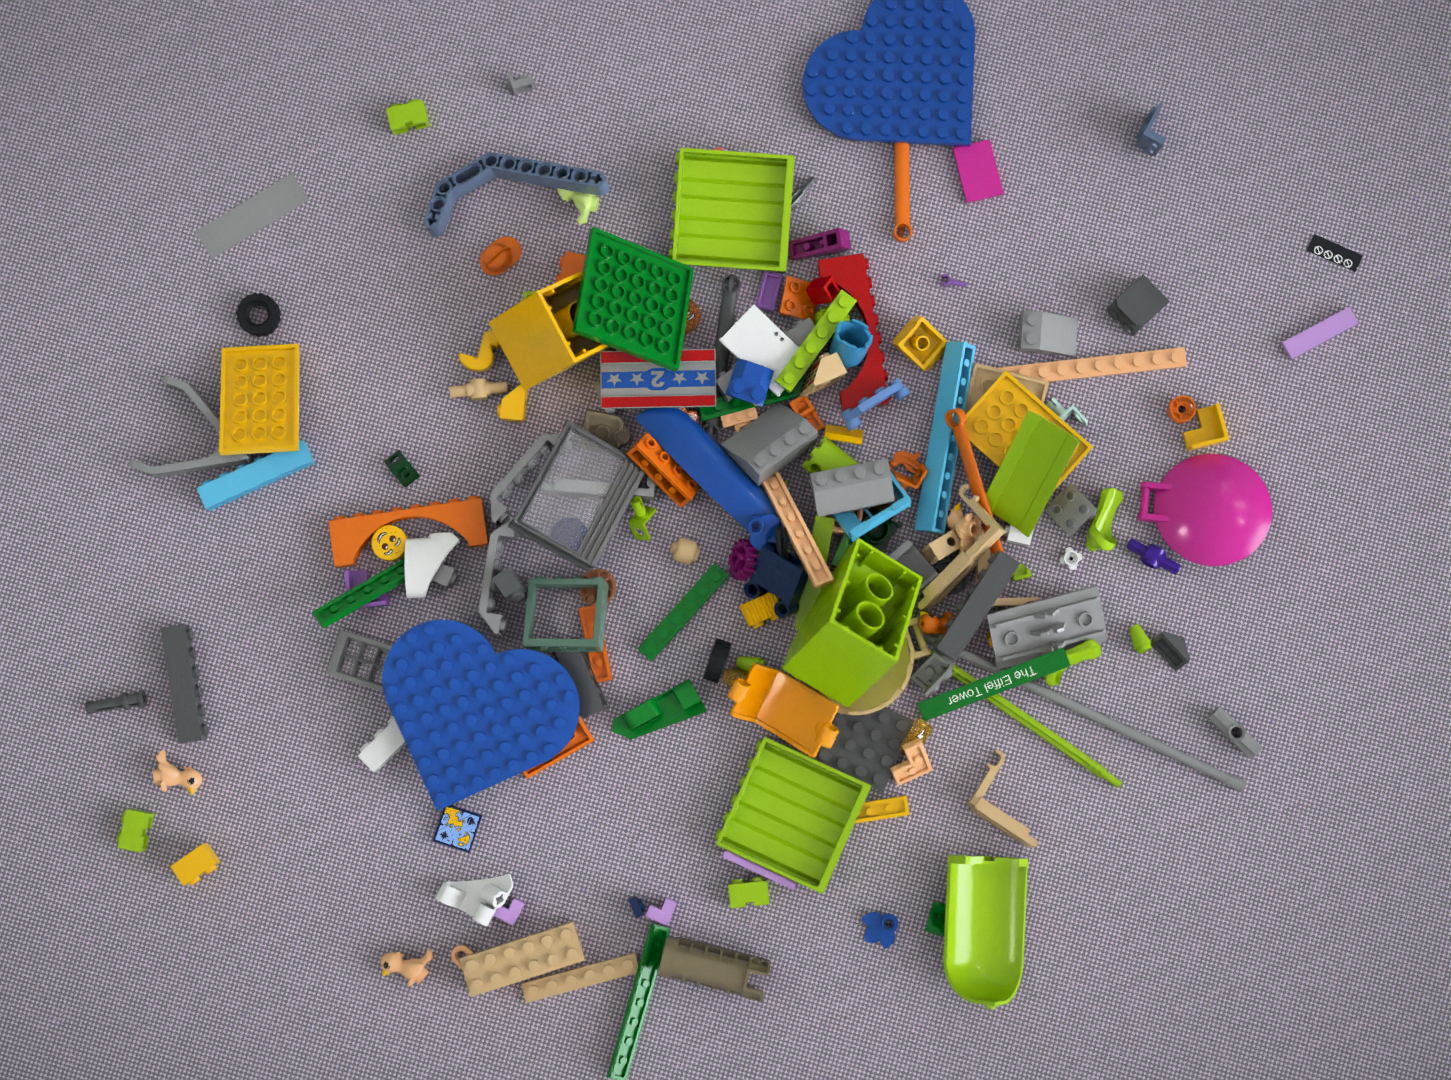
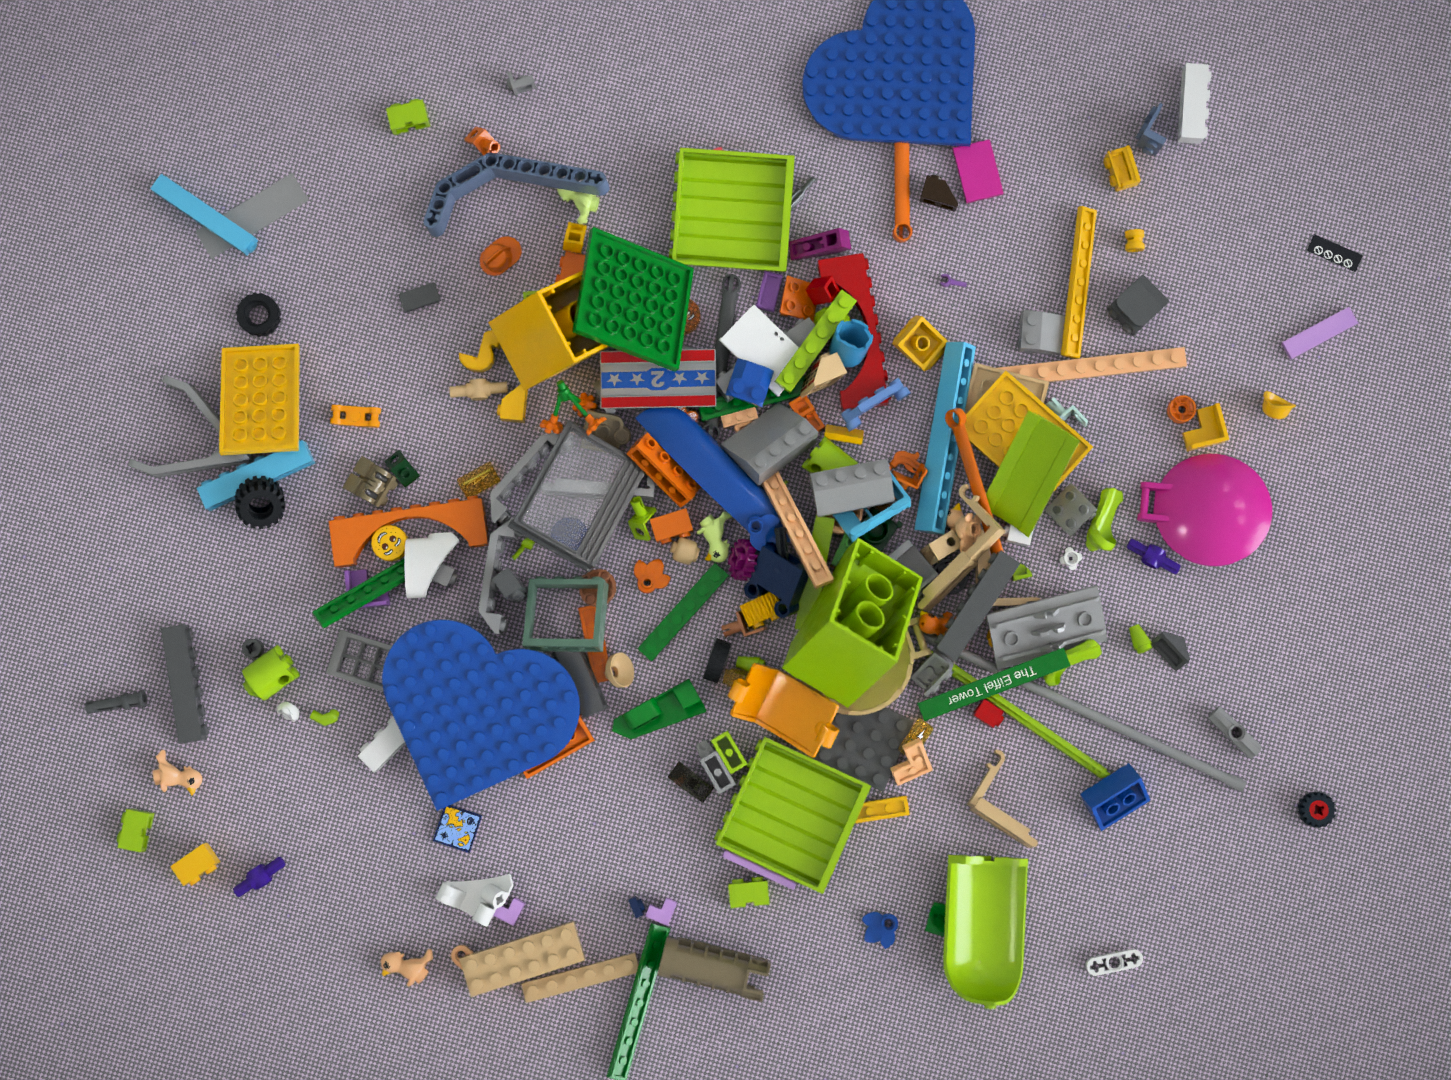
none -> medium azure brick [150,174,258,256]
none -> dark purple axle [233,857,286,897]
none -> black tyre [235,476,285,529]
none -> dark grey wheel [242,638,265,658]
none -> lime cylinder [242,645,301,701]
none -> white plate [276,702,299,722]
none -> lime arm [309,709,340,726]
none -> light orange plate [330,405,381,428]
none -> dark tan hips [342,456,398,507]
none -> dark grey tile [398,282,441,313]
none -> clear yellow slope [457,461,501,498]
none -> orange bracket [464,126,500,155]
none -> lime hand [512,538,535,560]
none -> orange plant [539,380,607,436]
none -> yellow brick [563,222,587,254]
none -> tan piece [604,652,634,688]
none -> orange plate [634,559,671,594]
none -> orange brick [649,508,694,545]
none -> clear smoke slope [668,761,715,803]
none -> yellowish green animal [696,512,732,563]
none -> light grey hinge [696,740,736,794]
none -> lime brick [711,731,747,774]
none -> nougat bracket [721,611,767,637]
none -> dark brown slope [919,175,958,212]
none -> red brick [972,699,1004,728]
none -> yellow tile [1061,206,1097,359]
none -> blue slope [1080,763,1151,831]
none -> white beam [1085,949,1143,976]
none -> yellow hinge [1103,145,1141,192]
none -> yellow wheel [1125,229,1145,252]
none -> white brick [1177,63,1211,144]
none -> yellow helmet [1262,391,1296,420]
none -> black wheel [1297,792,1336,828]

